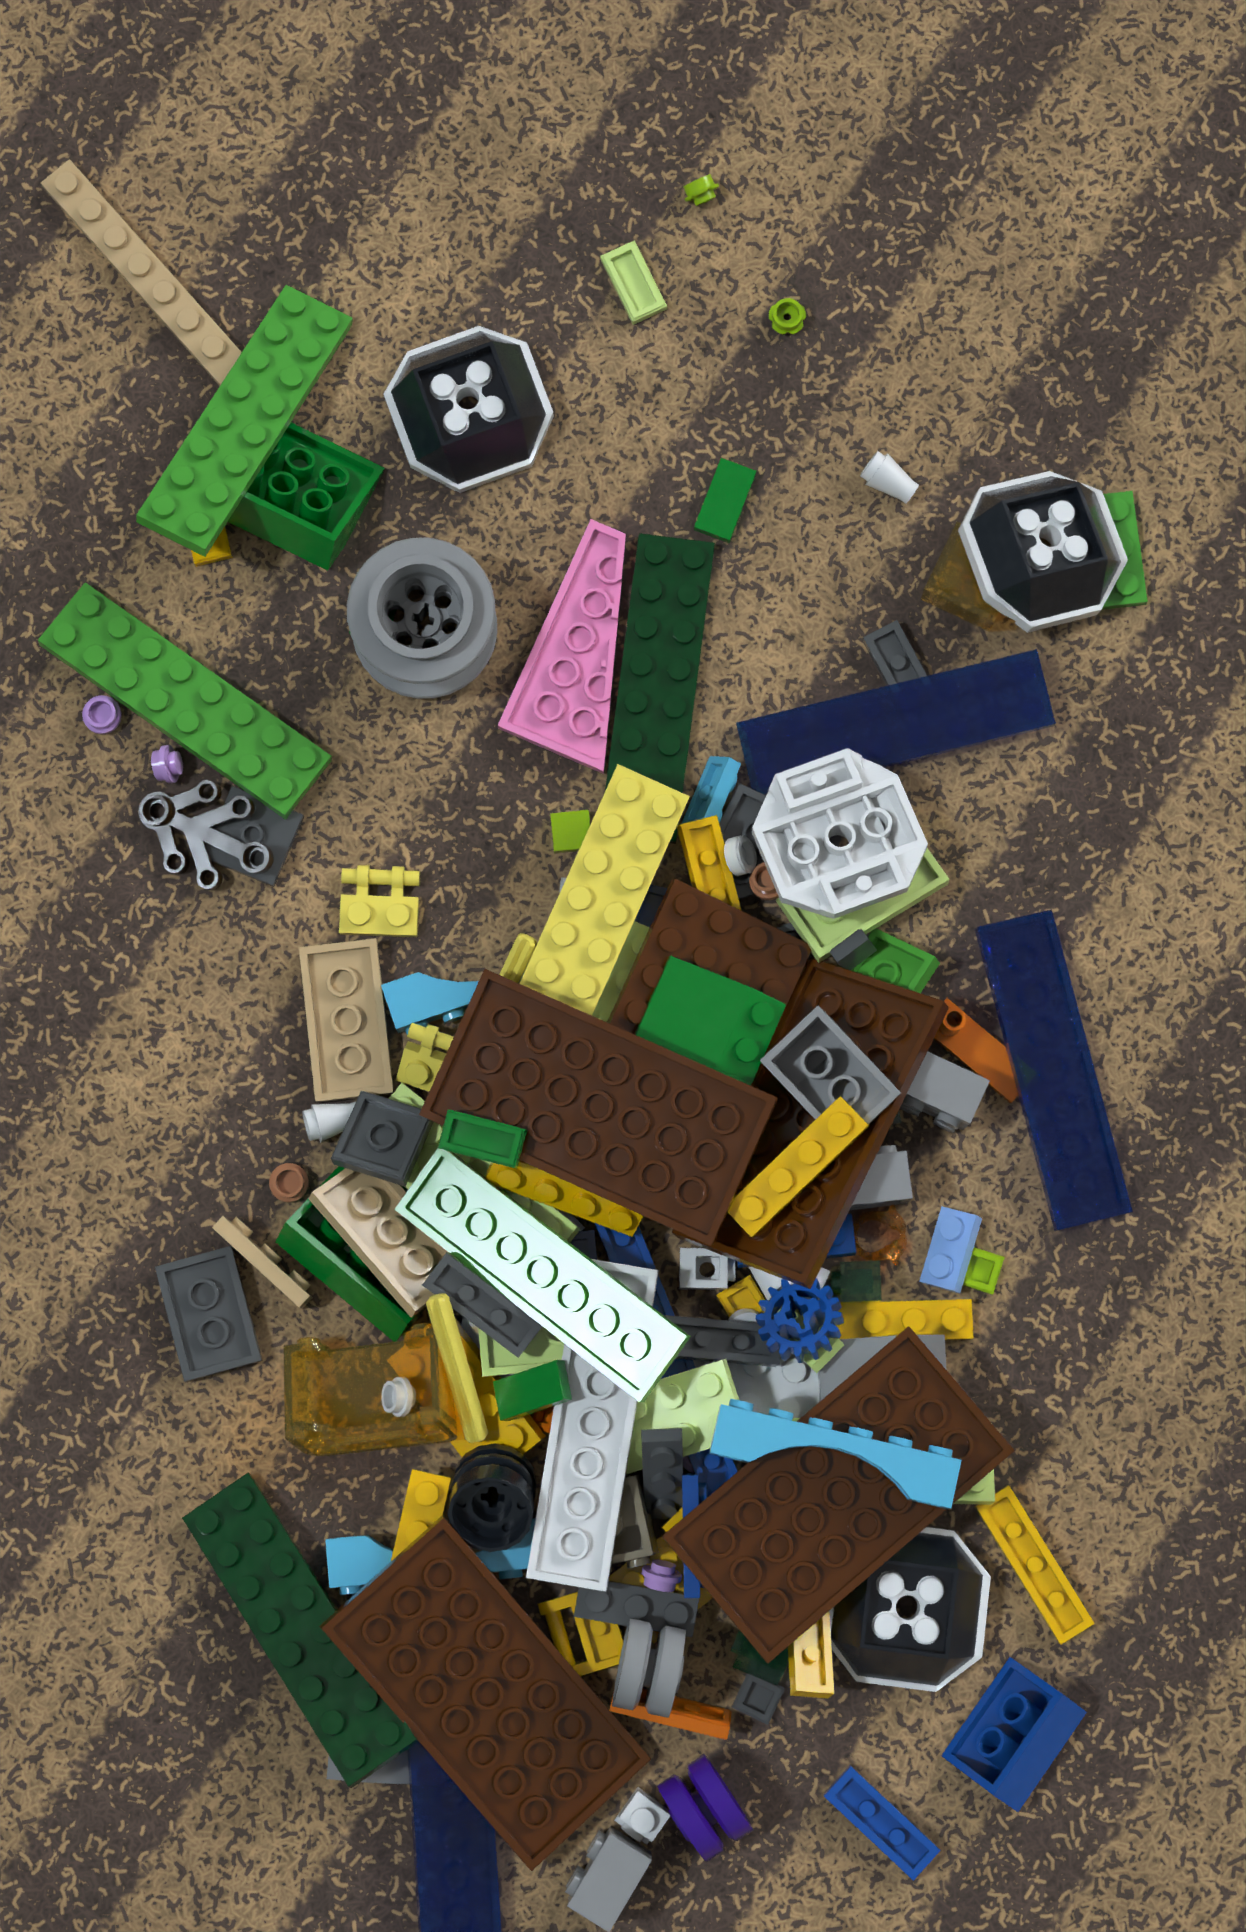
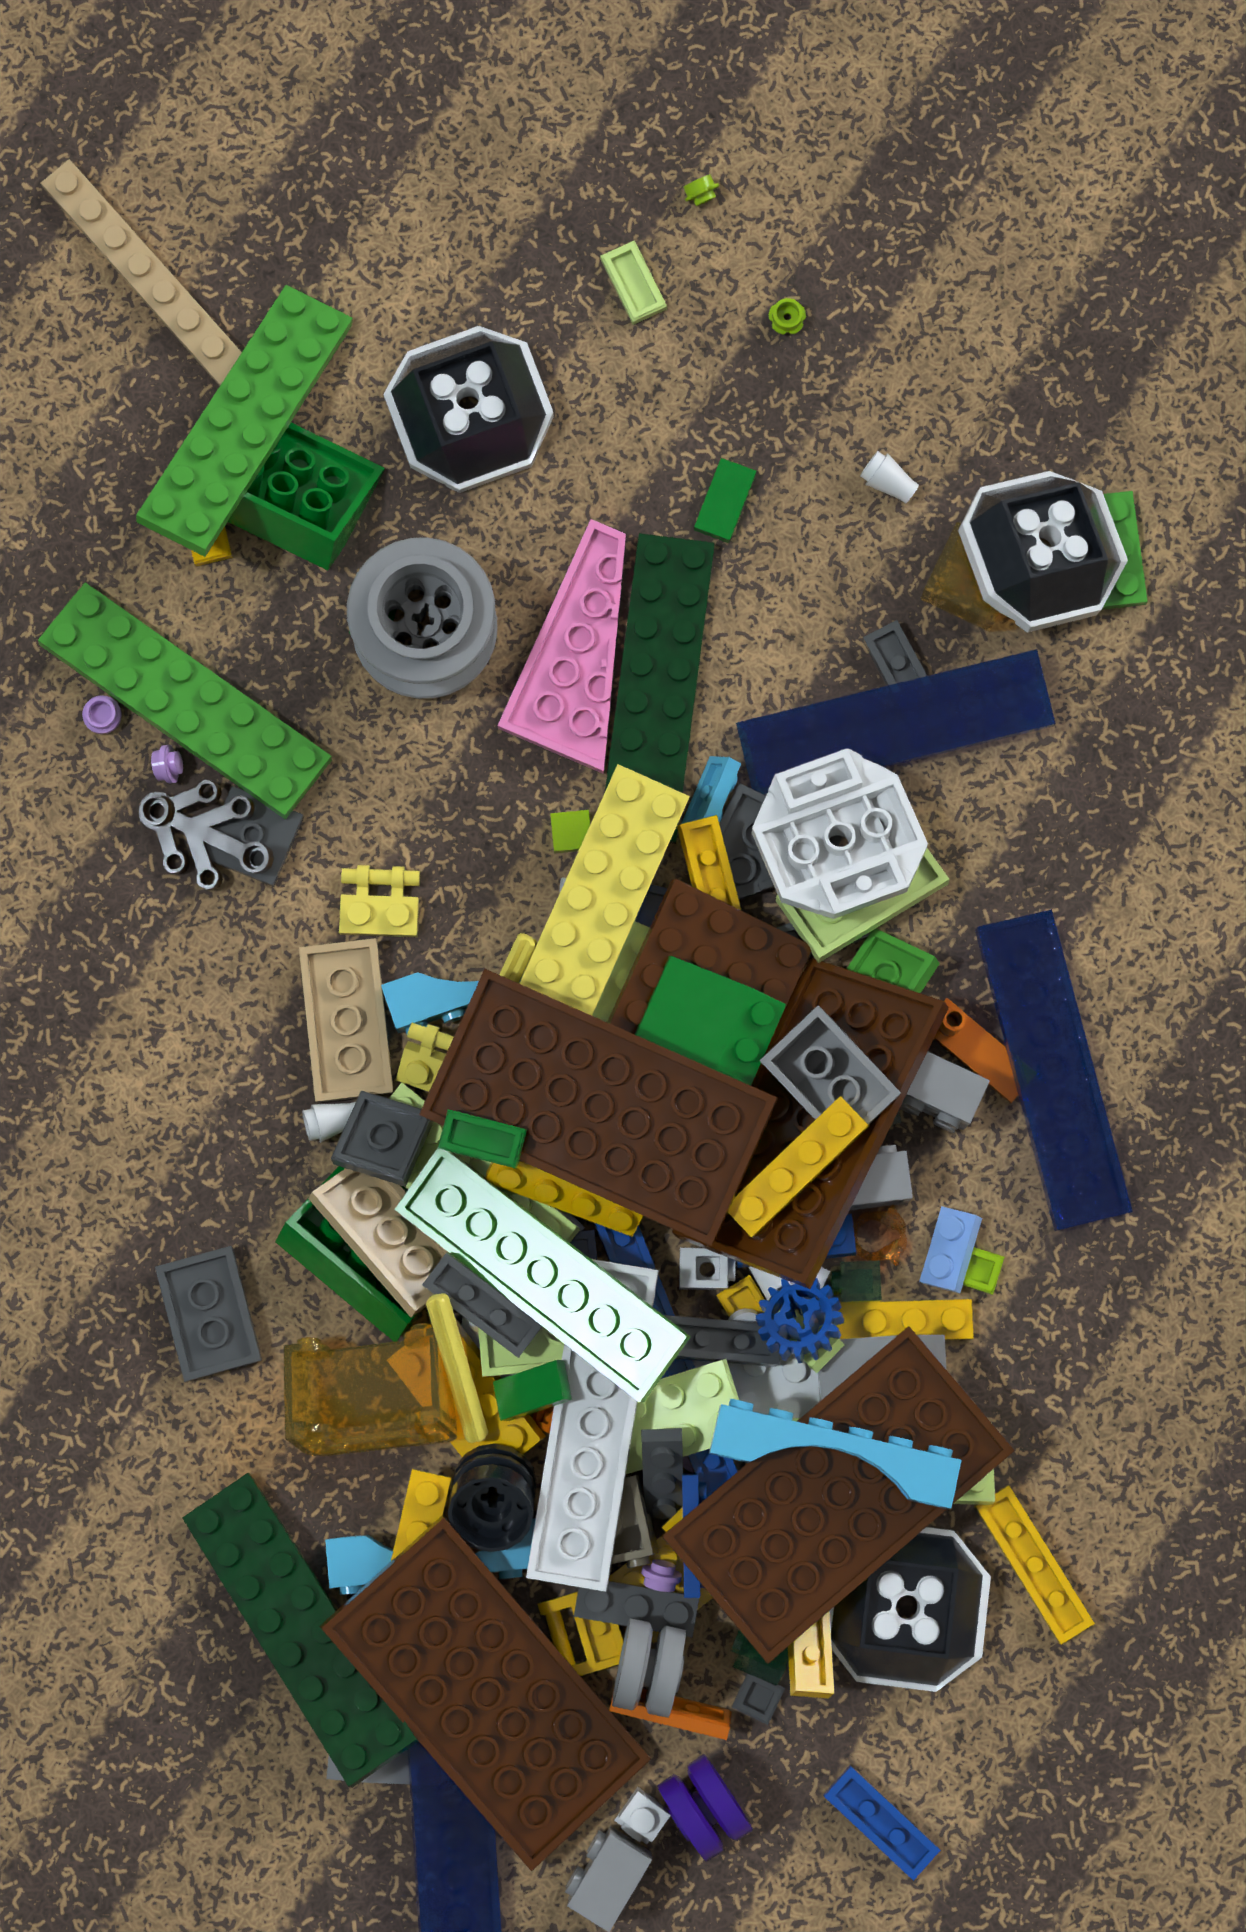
tan plate [212,1216,313,1309] -> none
nougat plate [269,1163,309,1203] -> none
white plate [381,1377,416,1417] -> none
white tile [724,835,757,876] -> none
nougat plate [749,862,779,900] -> none
dark grey tile [830,929,877,970] -> none
blue slope [941,1657,1087,1812] -> none

